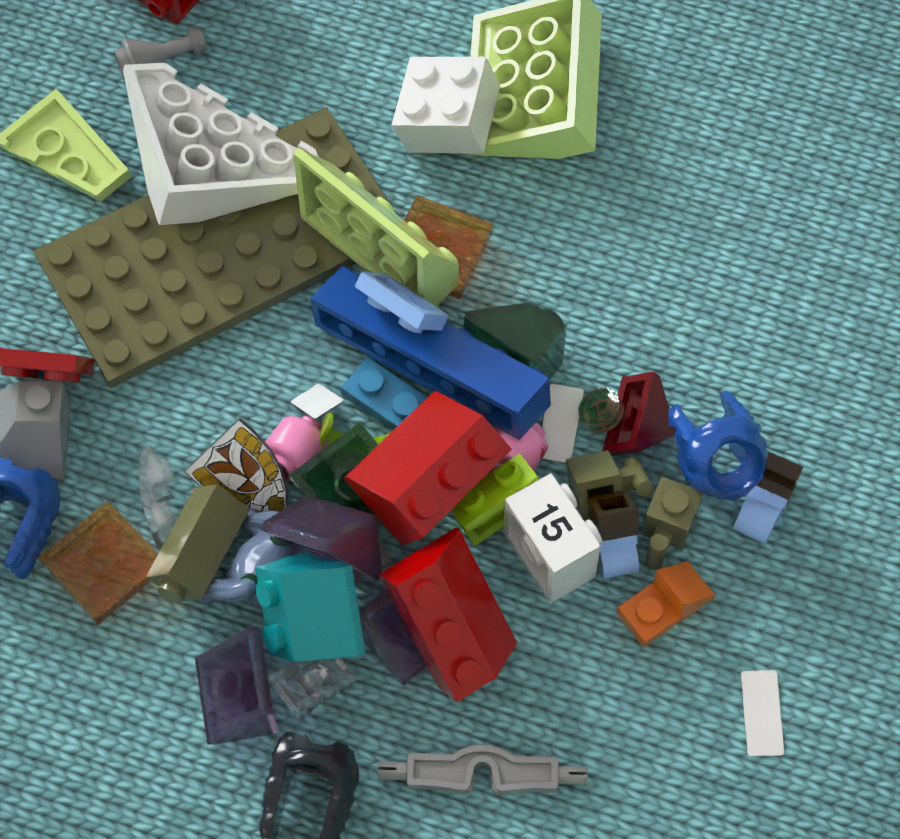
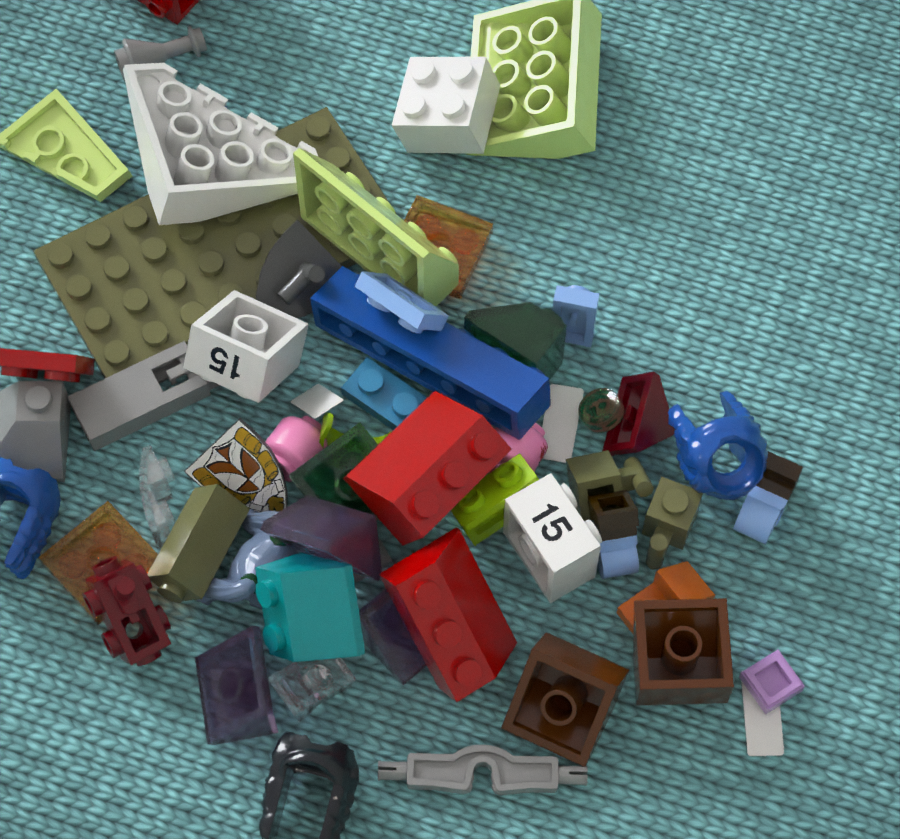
none -> light grey hinge [67,341,220,451]
none -> dark red brick [82,556,171,666]
none -> white brick [183,290,309,403]
none -> dark grey shield [256,220,342,318]
none -> reddish brown slope [501,632,629,767]
none -> light blue plate [550,285,599,347]
none -> reddish brown slope [633,598,734,706]
none -> lavender tile [739,650,805,714]

